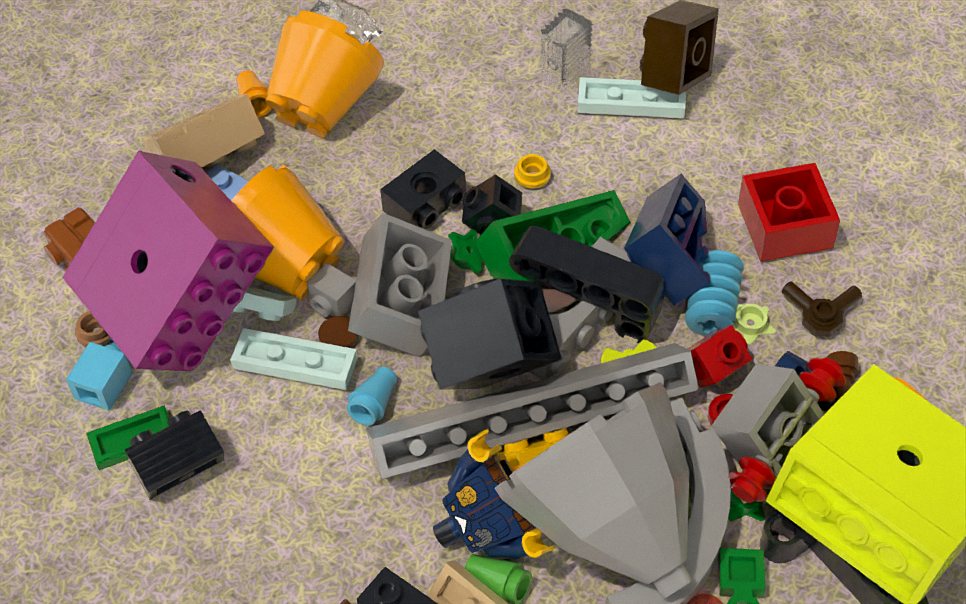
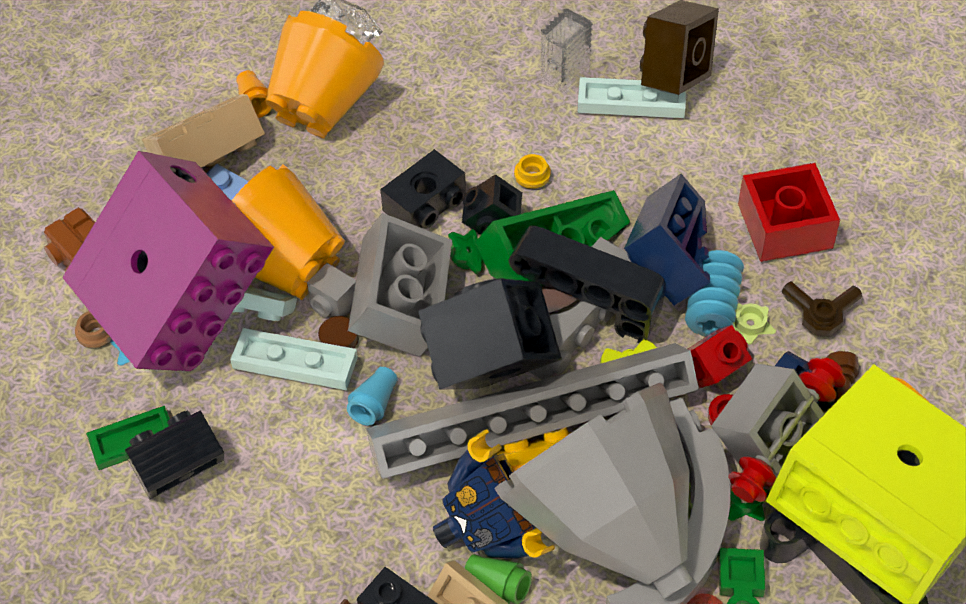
medium azure brick [66,342,132,411] -> none

